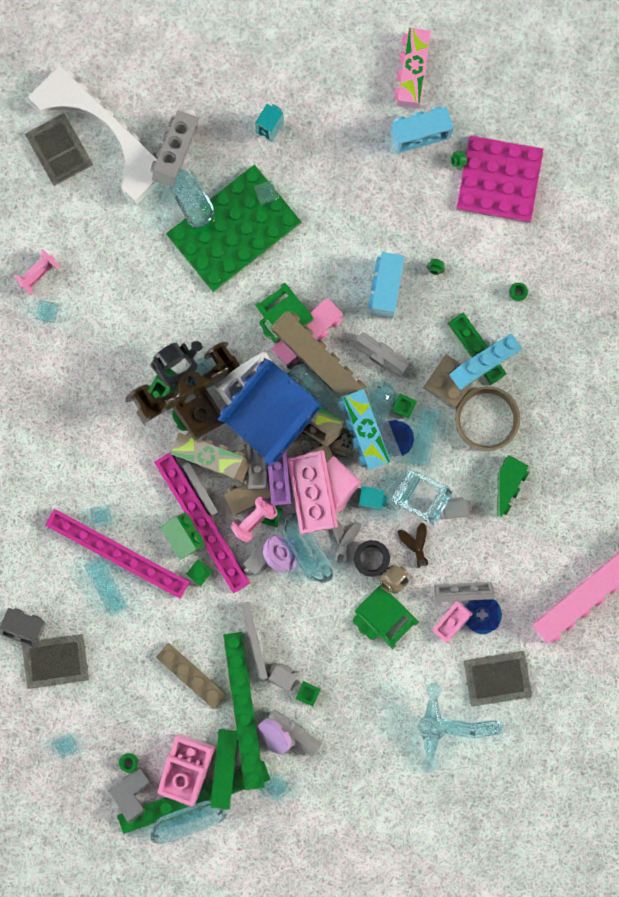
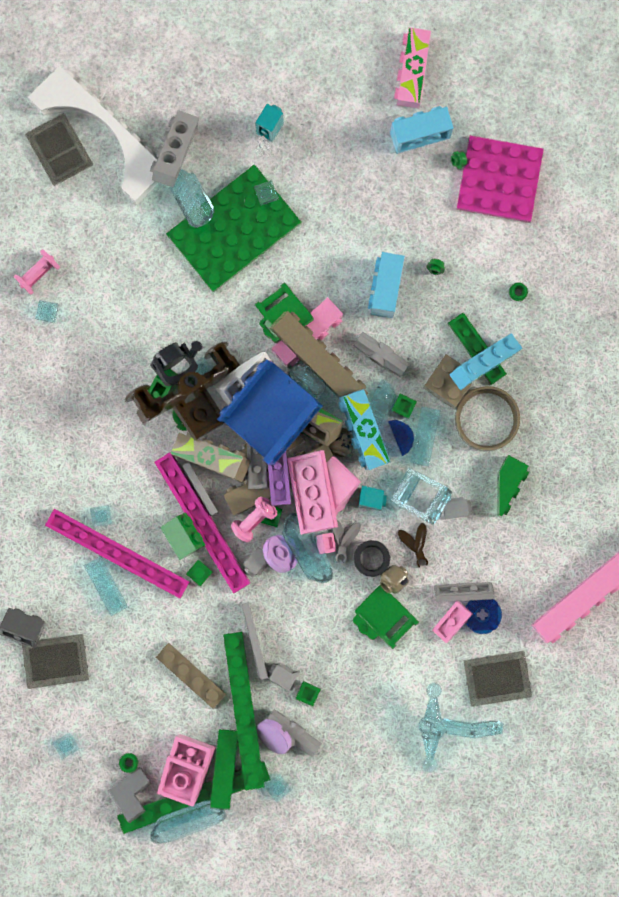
none -> bright pink plate [316,533,336,554]

